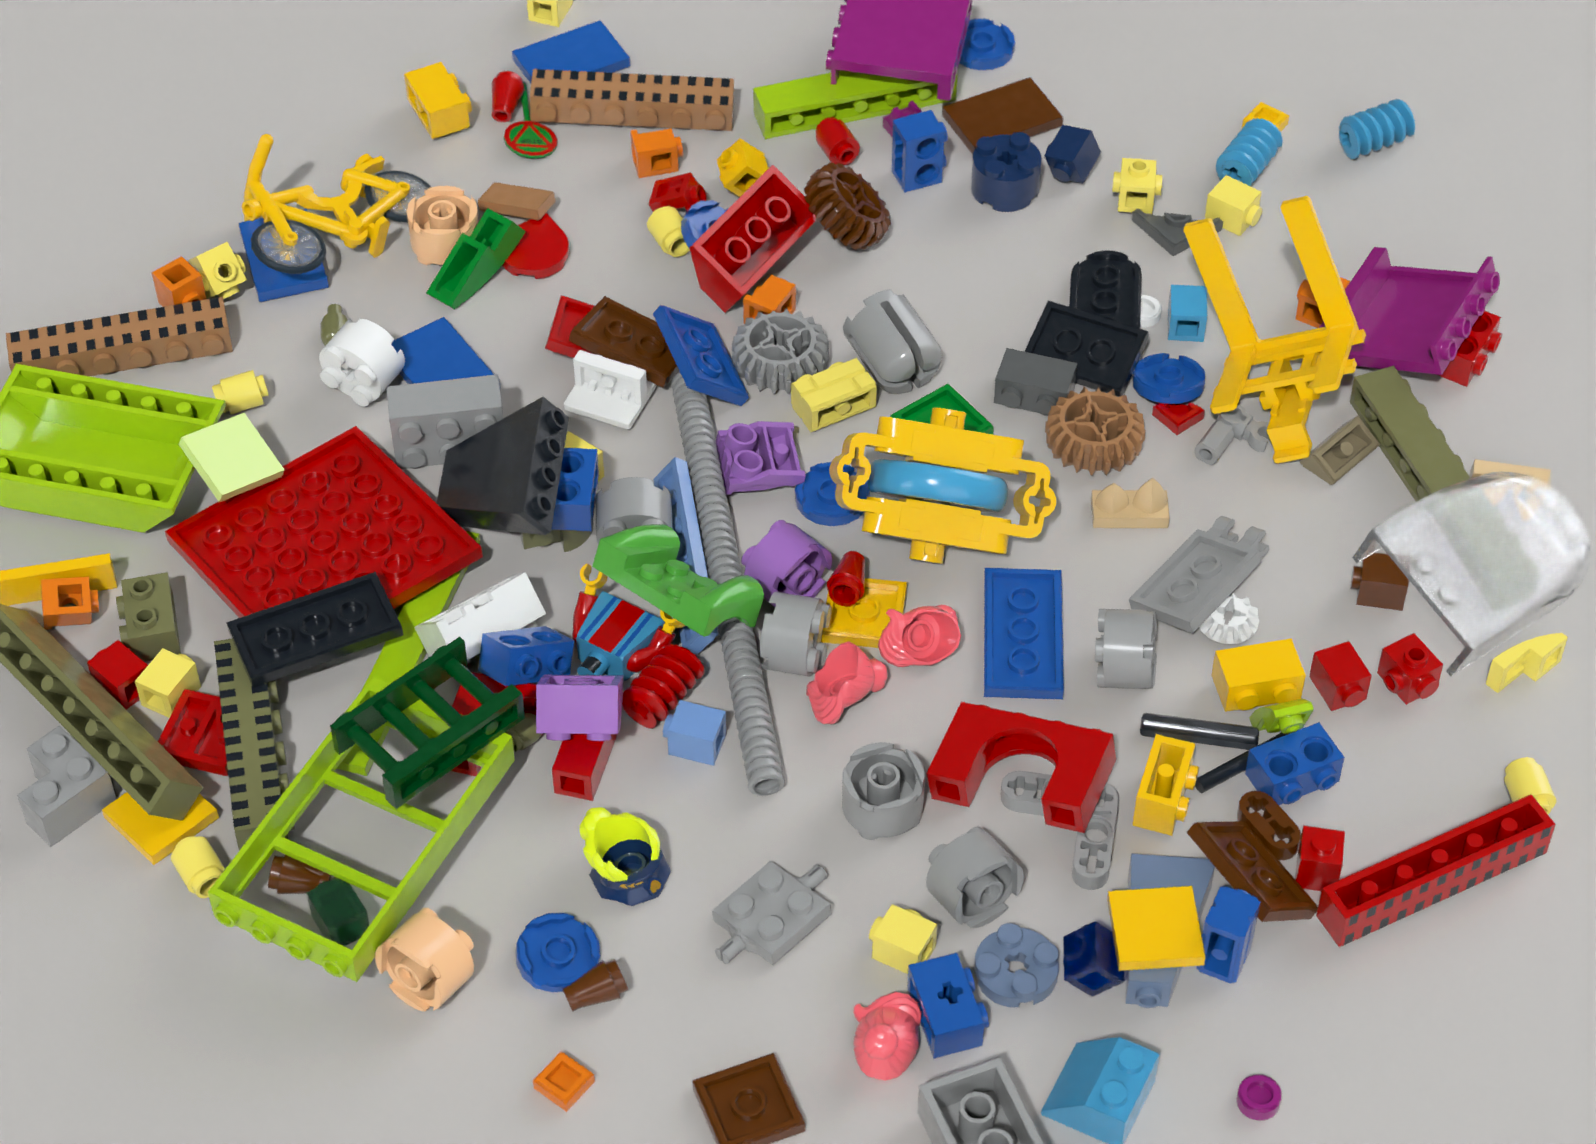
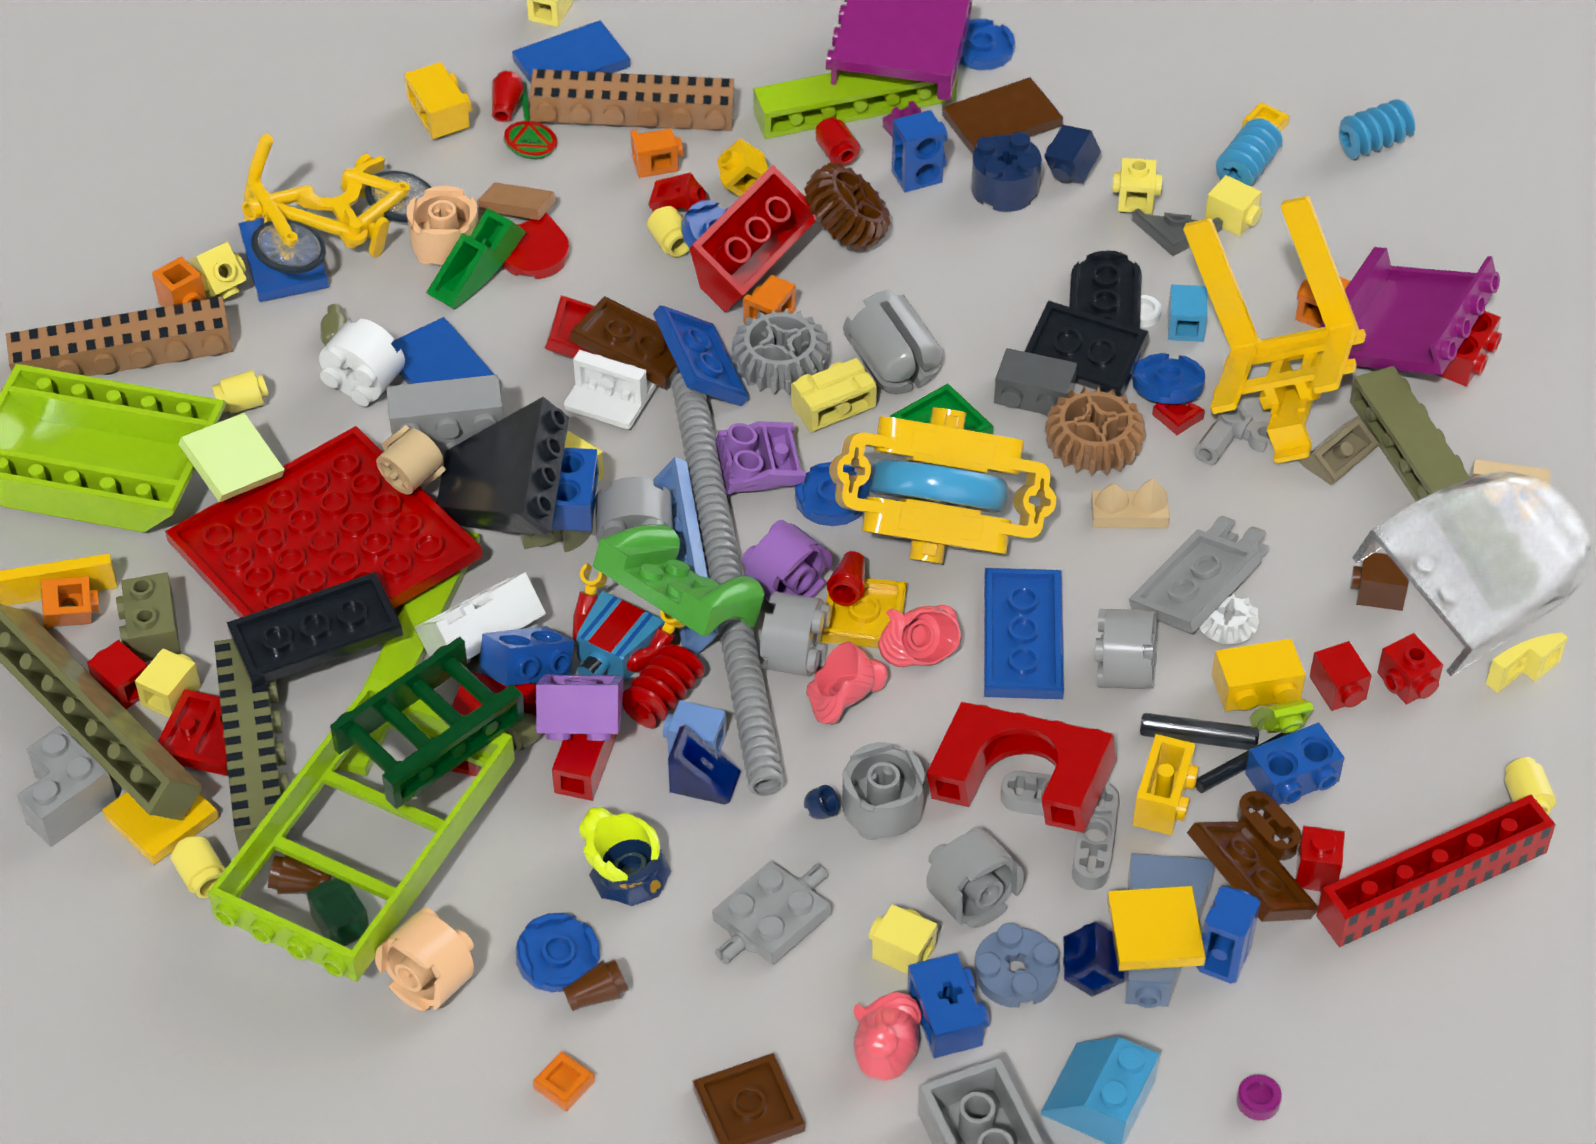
none -> tan piece [376,424,446,495]
none -> clear blue slope [668,725,741,805]
none -> dark blue hinge [803,785,840,820]

